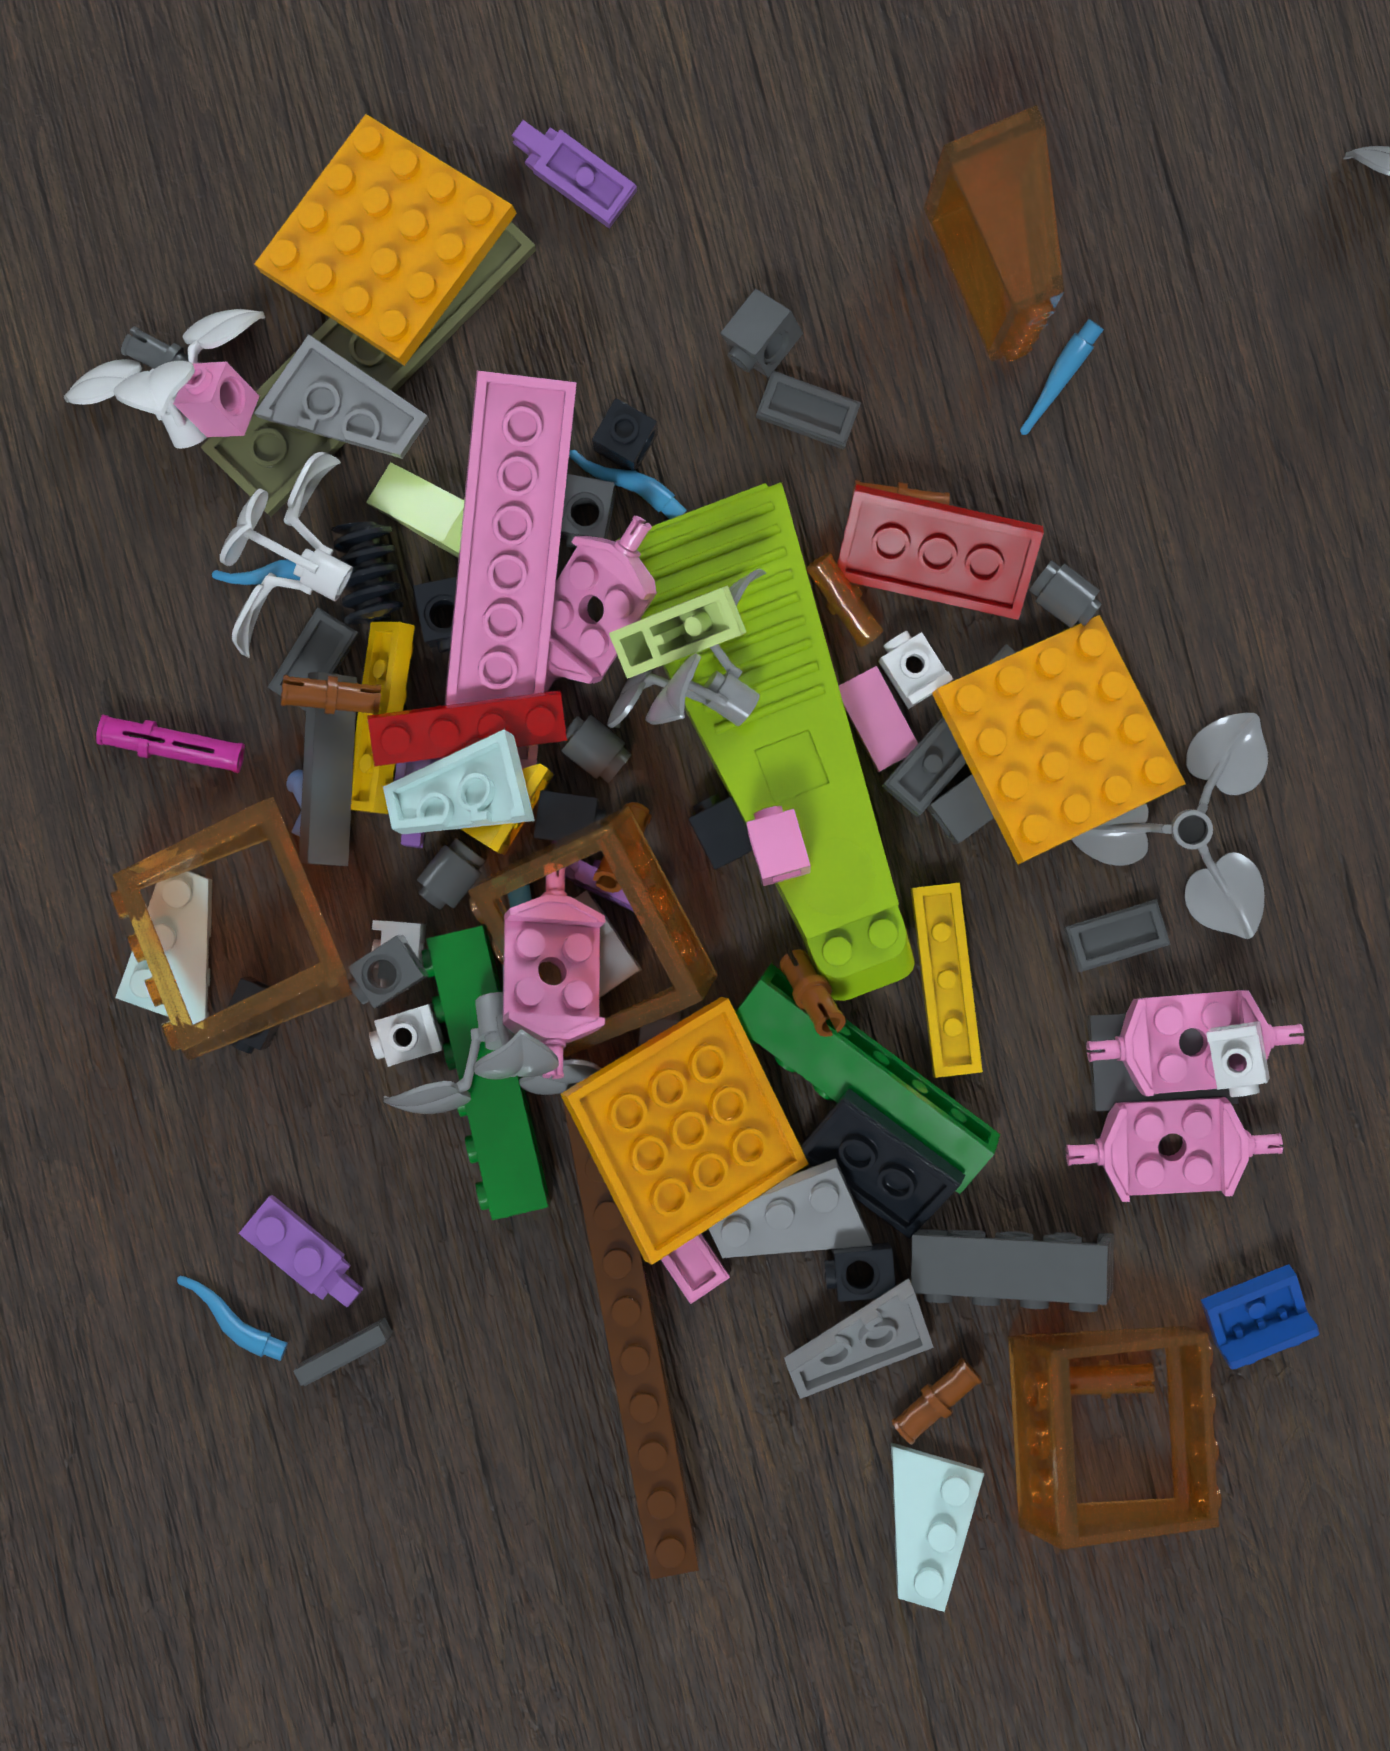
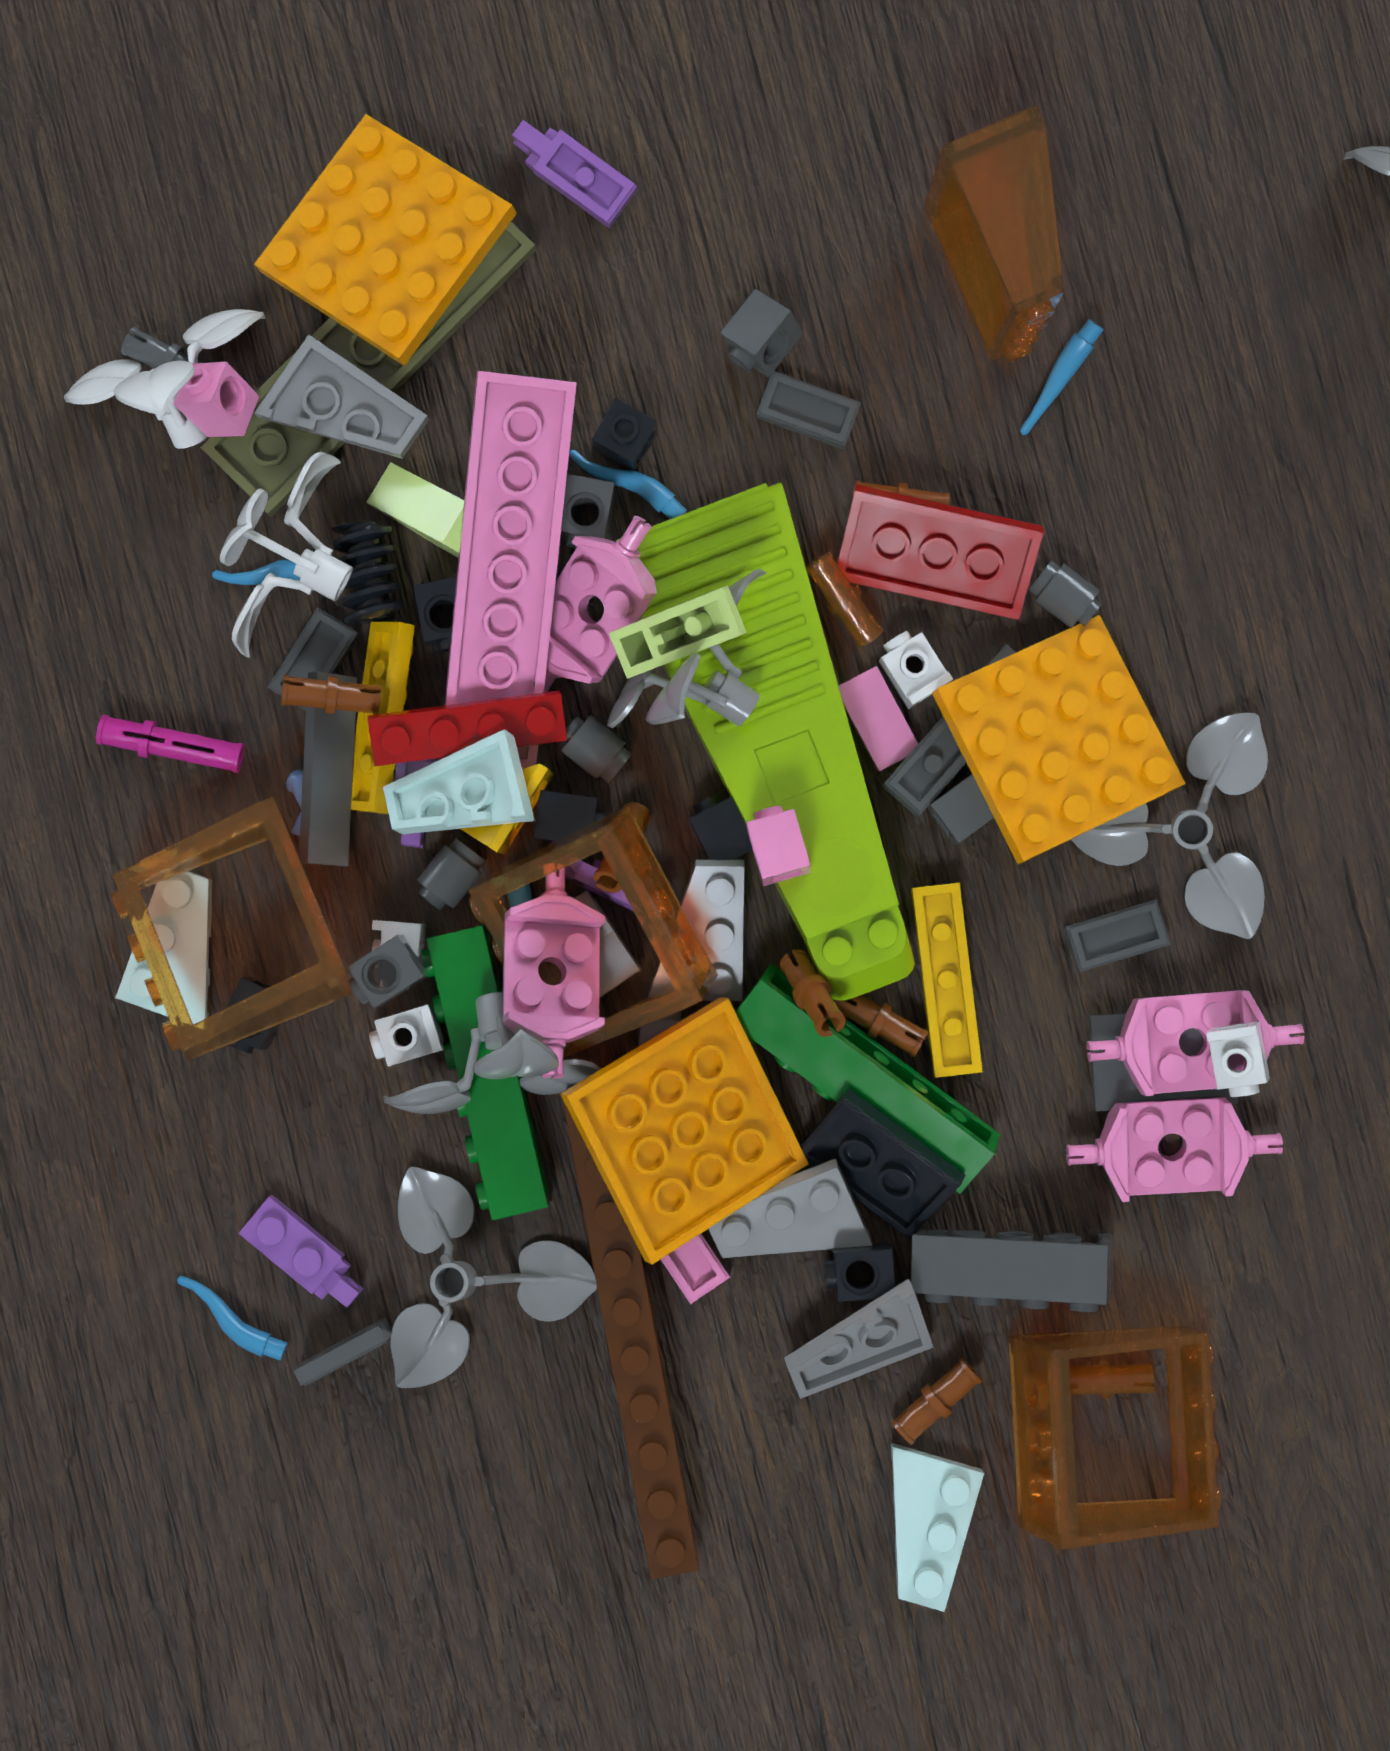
blue bracket [1201,1264,1320,1369] -> none
none -> light grey plant [390,1167,597,1388]
none -> light grey wing [647,859,745,1001]
none -> dark orange pin [835,995,929,1057]

